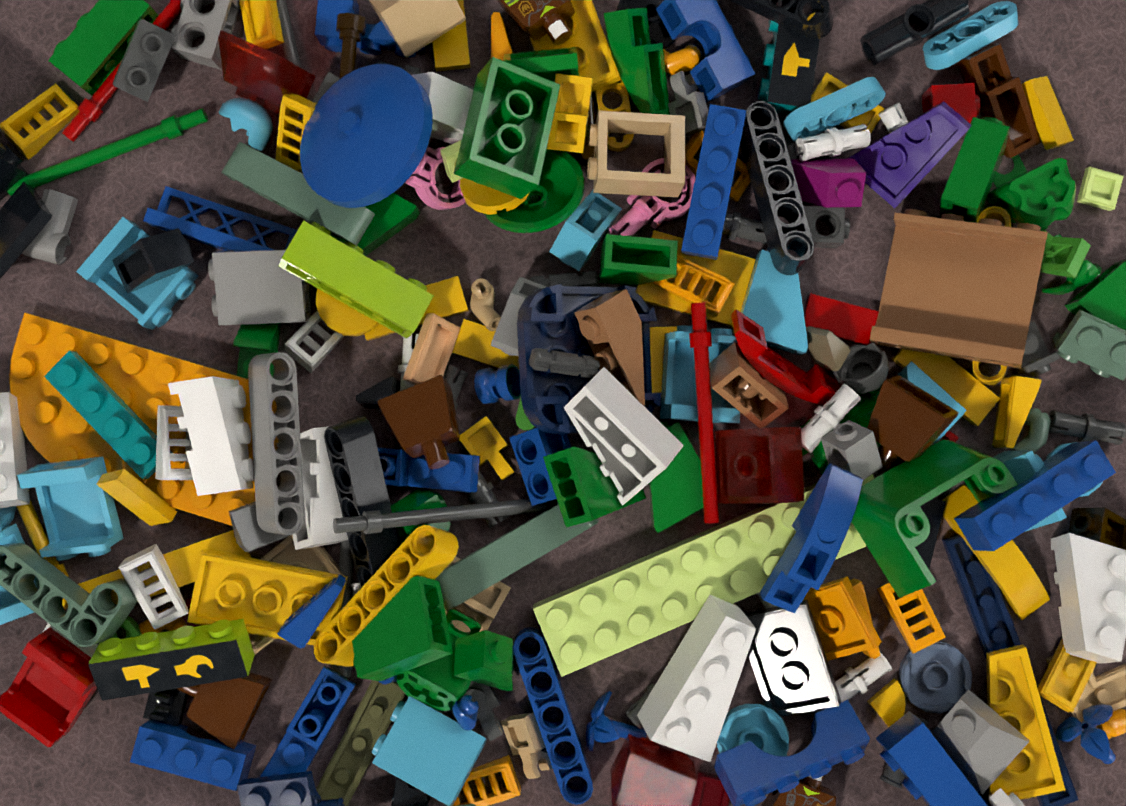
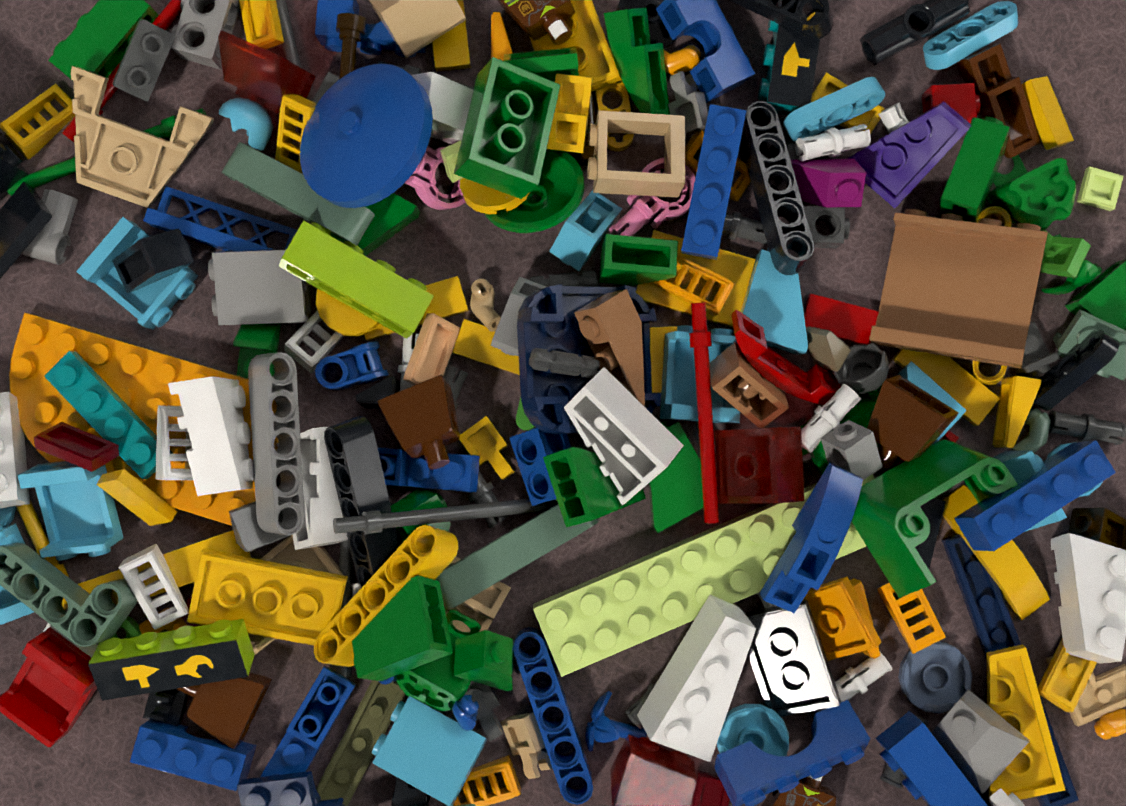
blue slope [277,574,346,649] -> none
blue wheel [474,364,521,404] -> none
yellow tile [867,679,906,727] -> none
blue plant [1055,704,1116,764] -> none
none -> dark red tile [34,422,119,472]
none -> tan wing [71,66,214,208]
none -> blue piece [315,341,389,391]
none -> black beam [1033,330,1119,411]

